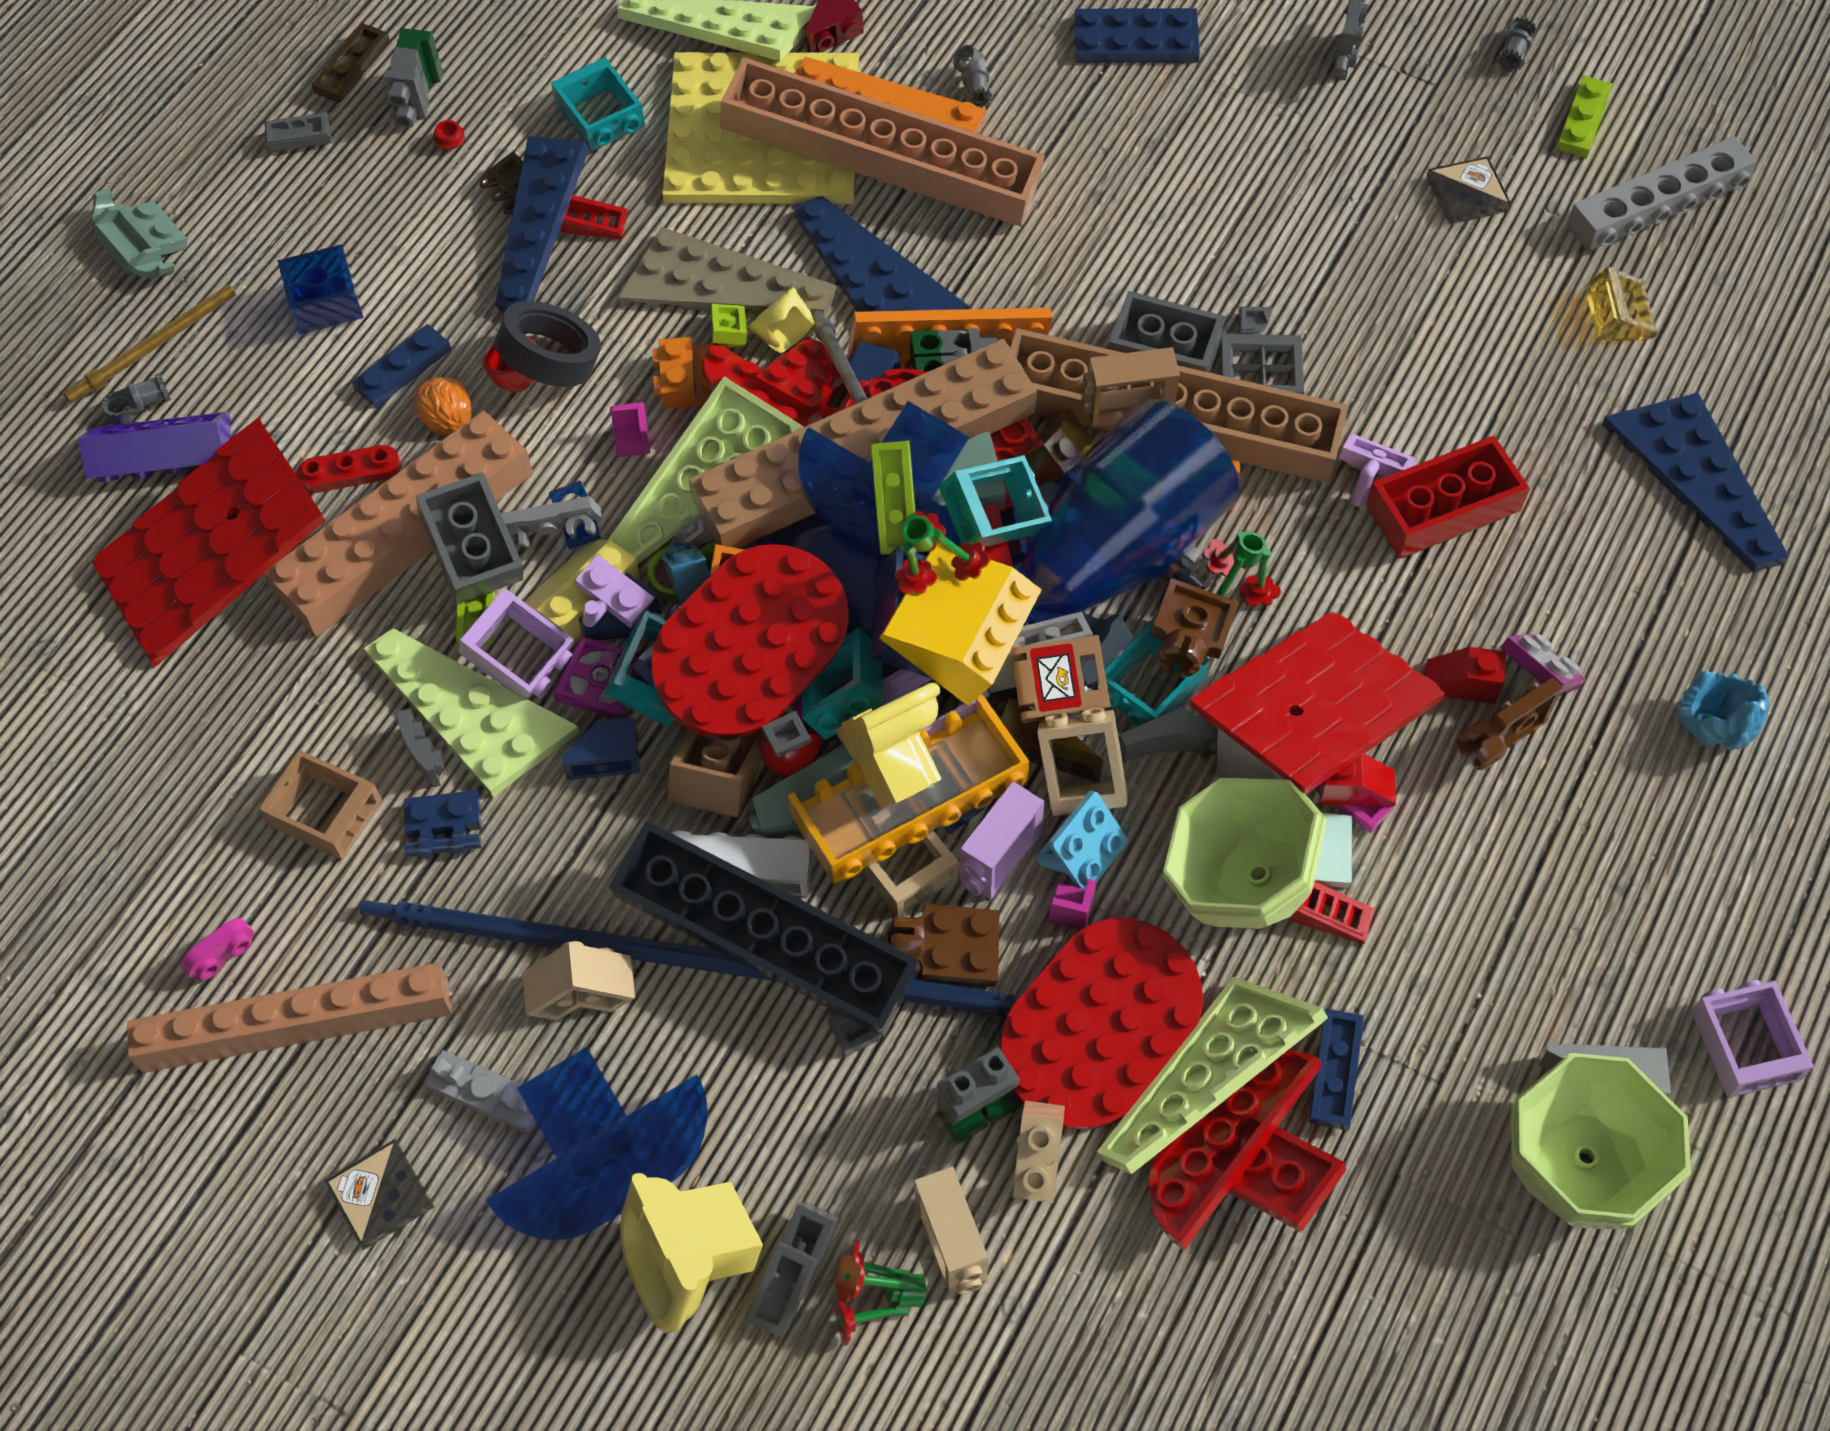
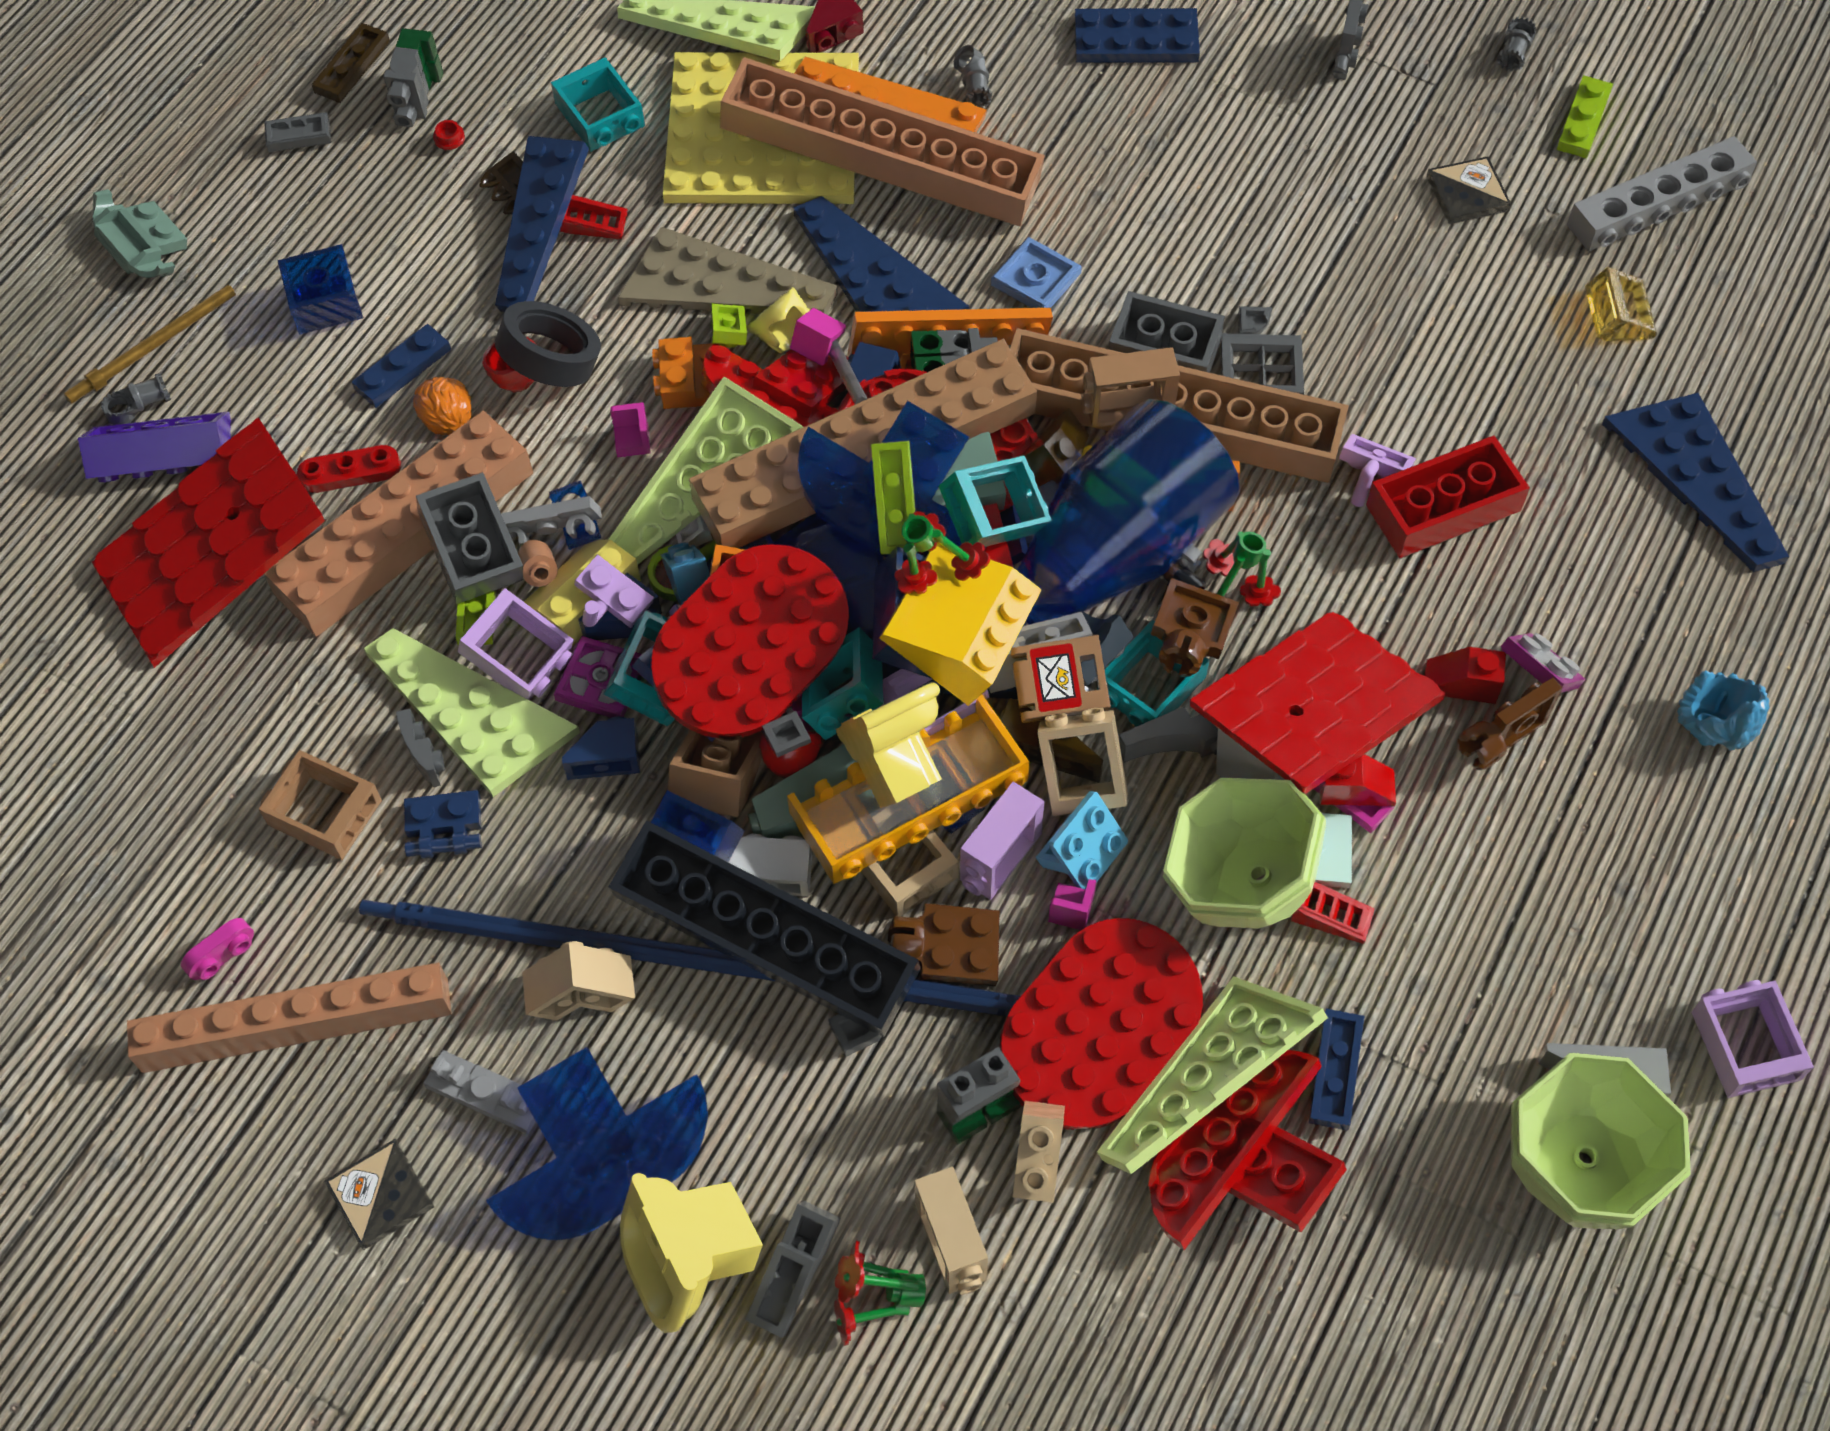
none -> nougat brick [518,540,558,587]
none -> clear blue brick [651,790,745,862]
none -> dark pink panel [790,308,846,365]
none -> medium blue tile [991,237,1082,308]

